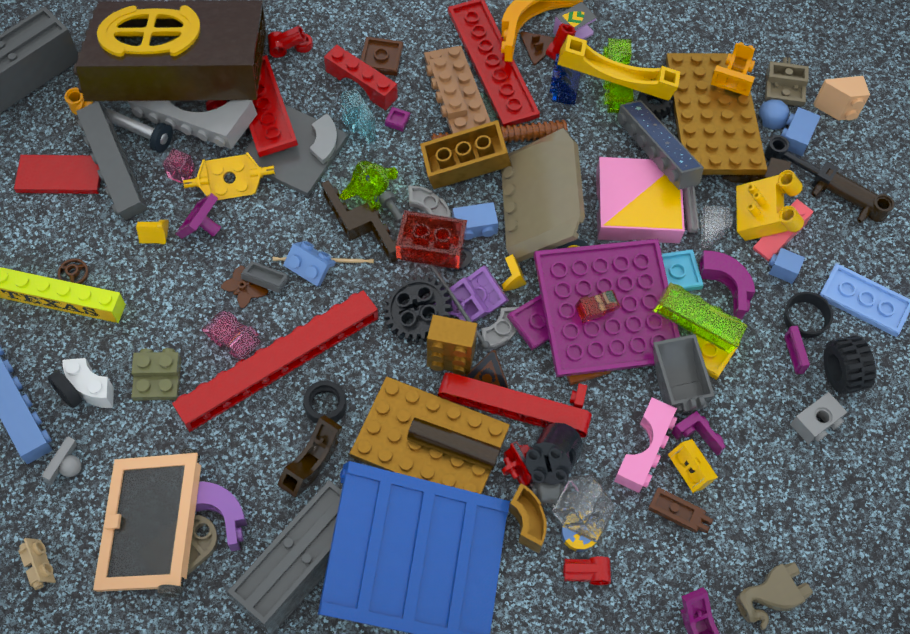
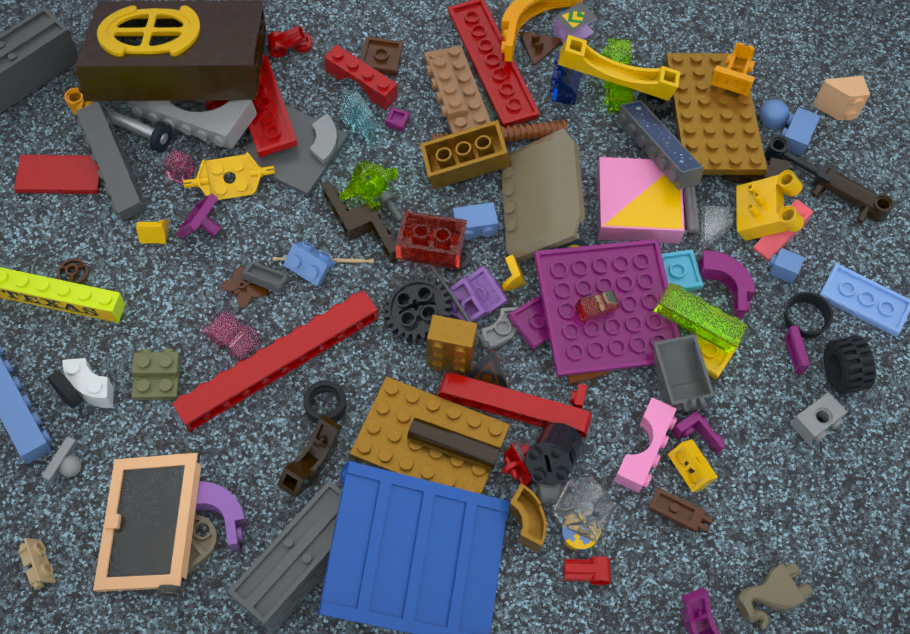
light grey tile [408,186,452,223] -> none
red piece [546,23,576,62] -> none
dark tan plate [765,57,809,107] -> none

